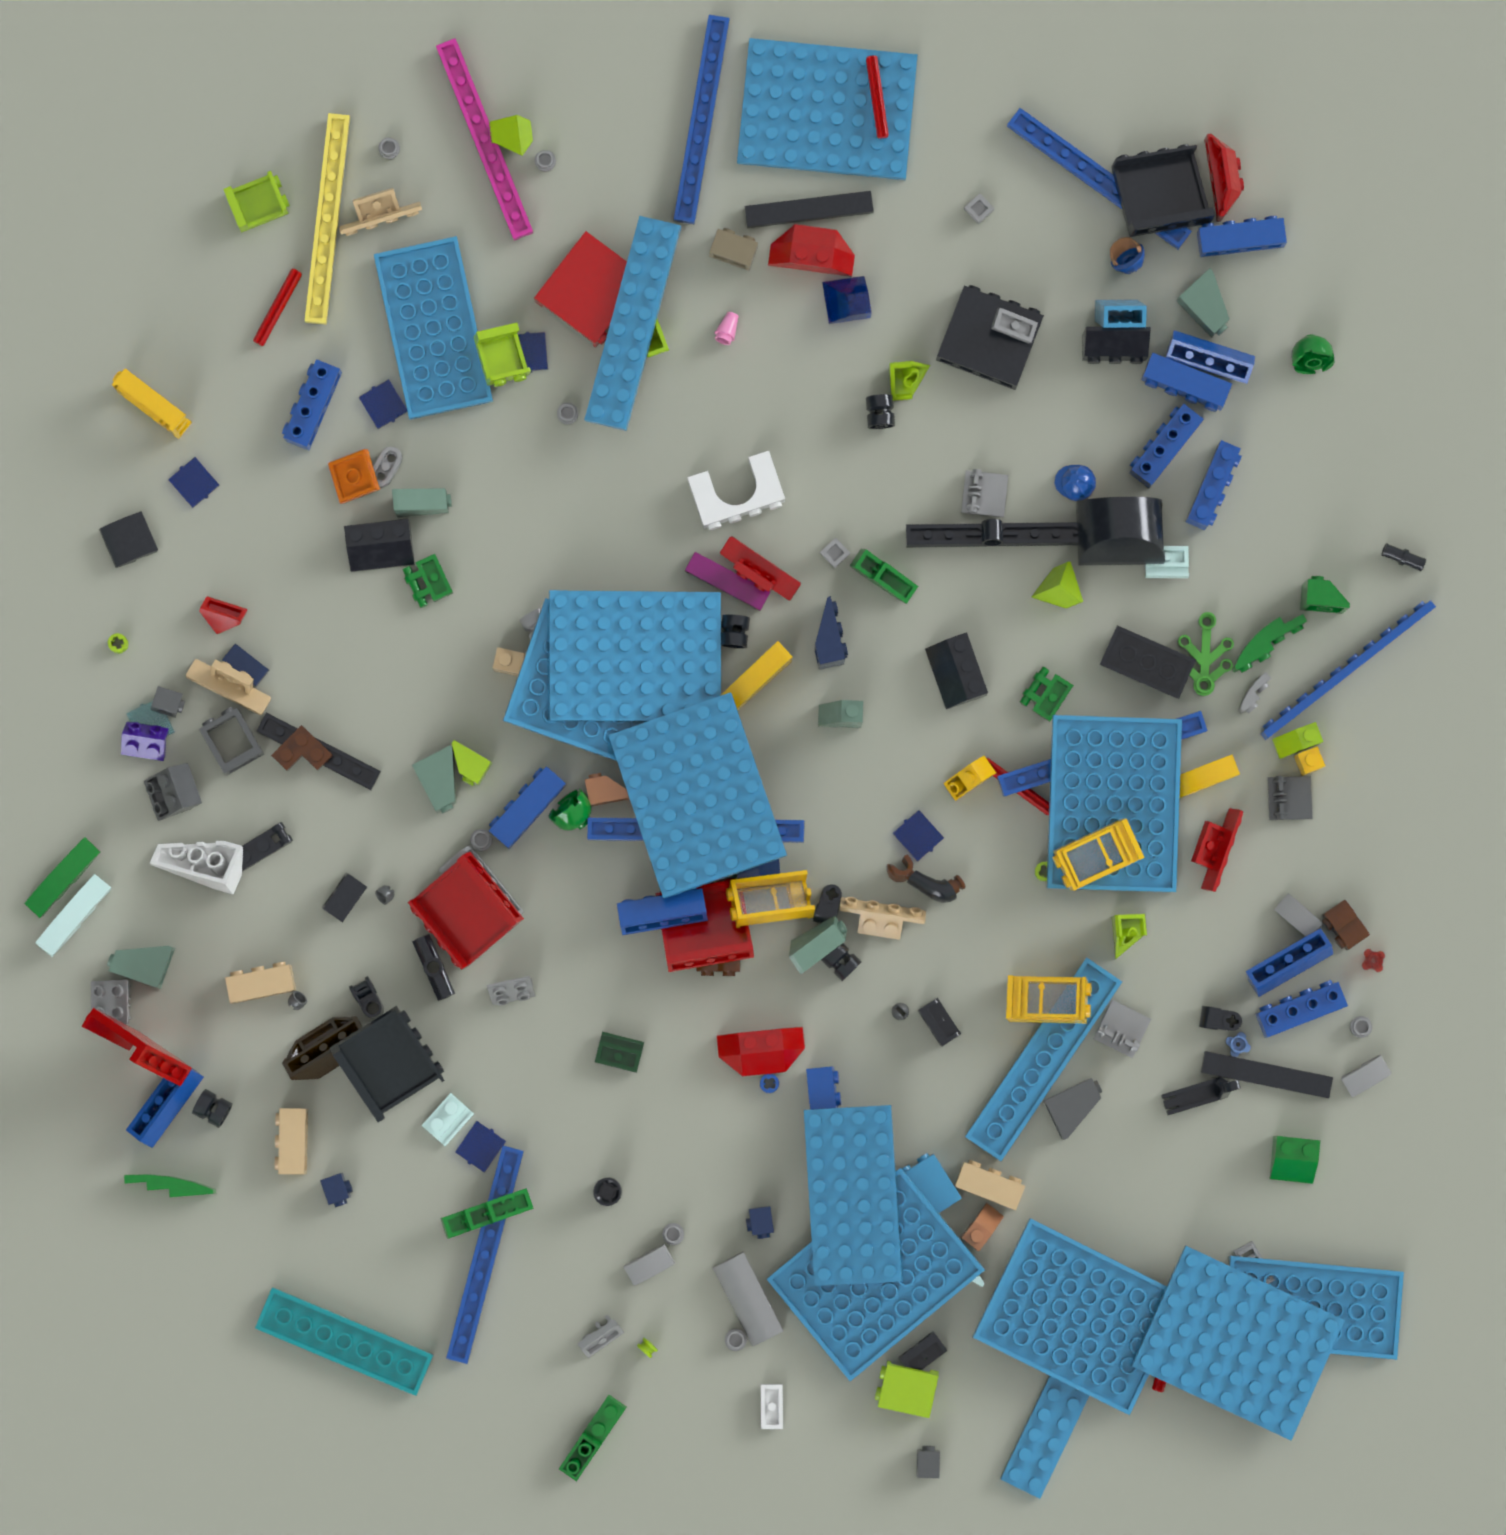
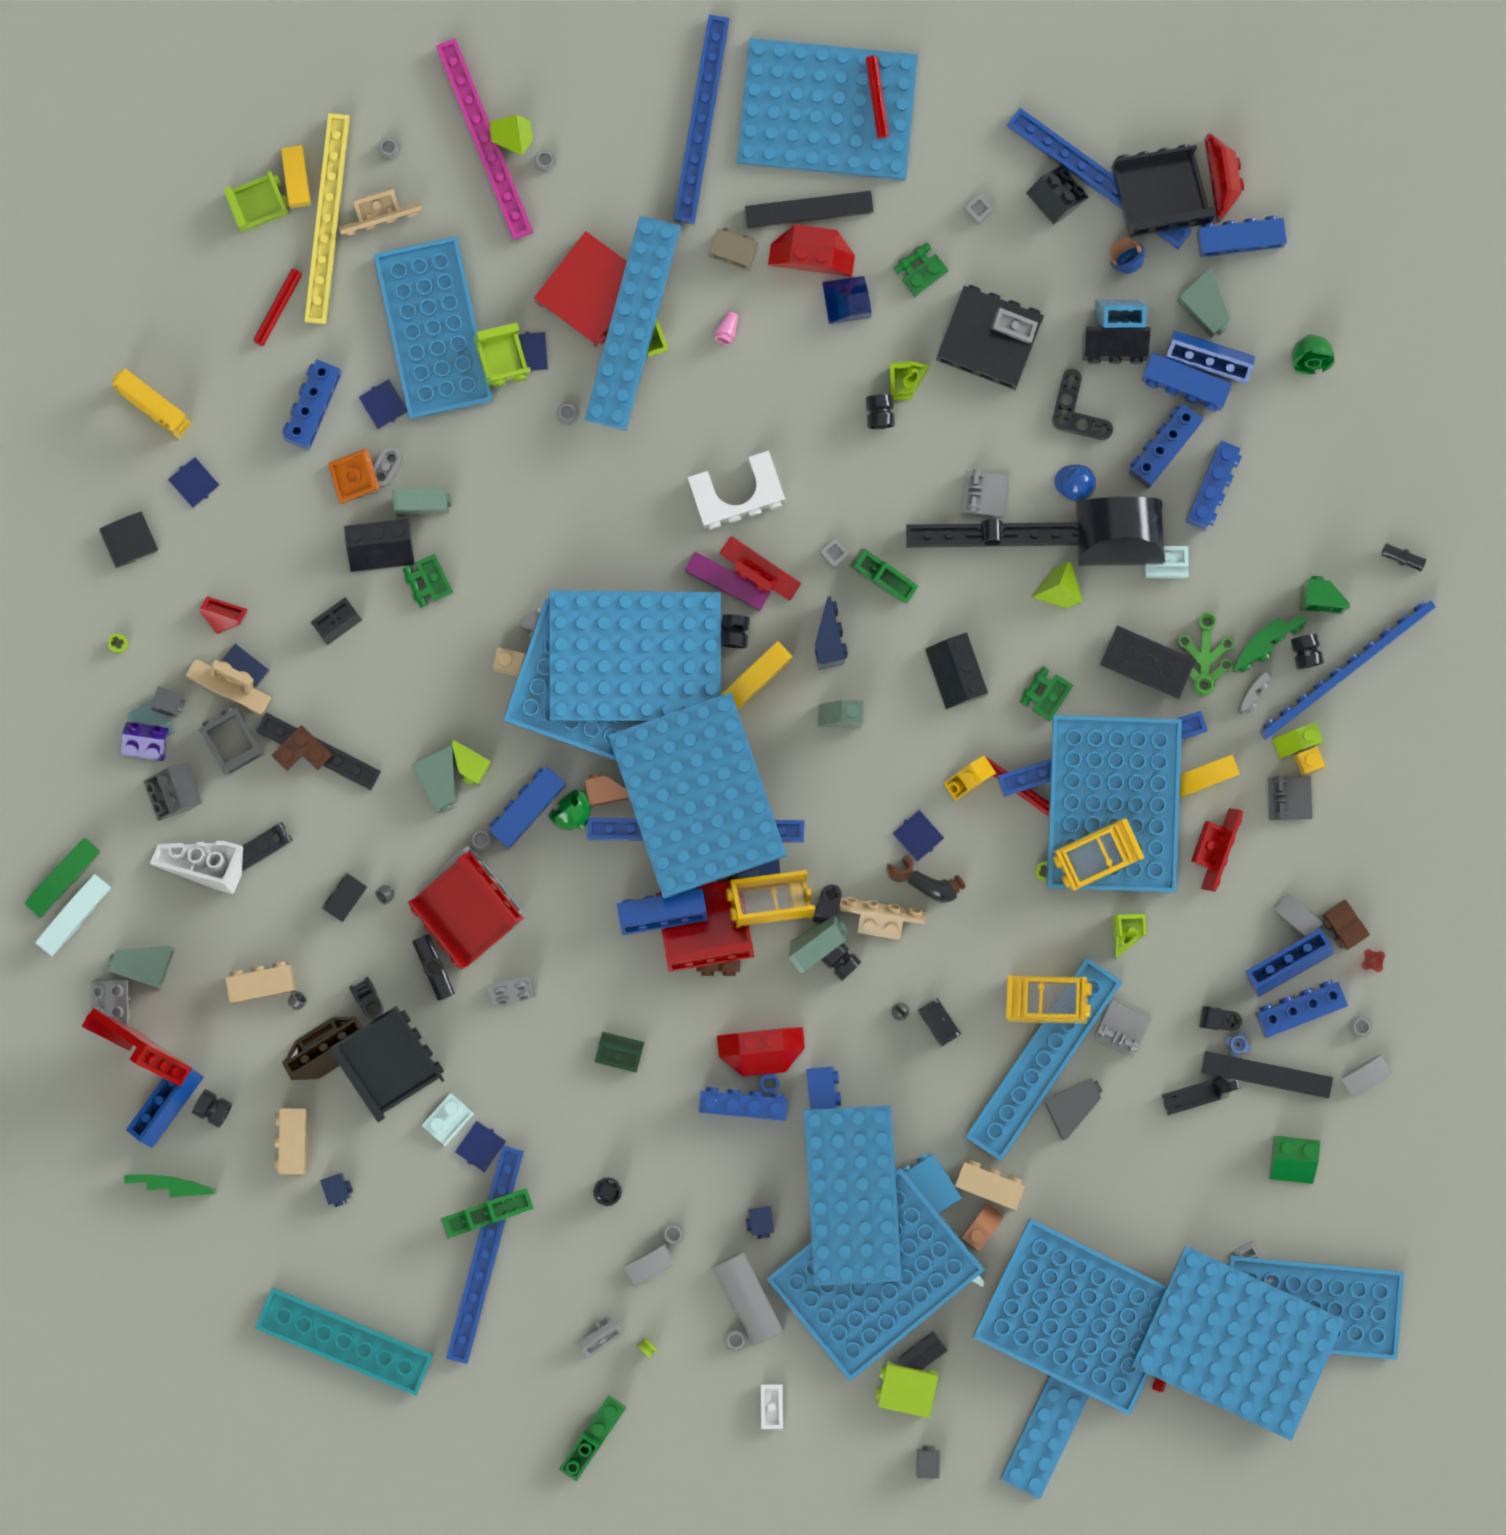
none -> yellow slope [281,145,312,209]
none -> black hinge [311,597,362,645]
none -> blue brick [699,1087,788,1121]
none -> green plate [893,242,949,297]
none -> black slope [1026,166,1089,225]
none -> black beam [1052,369,1113,440]
none -> black wheel [1290,634,1324,669]

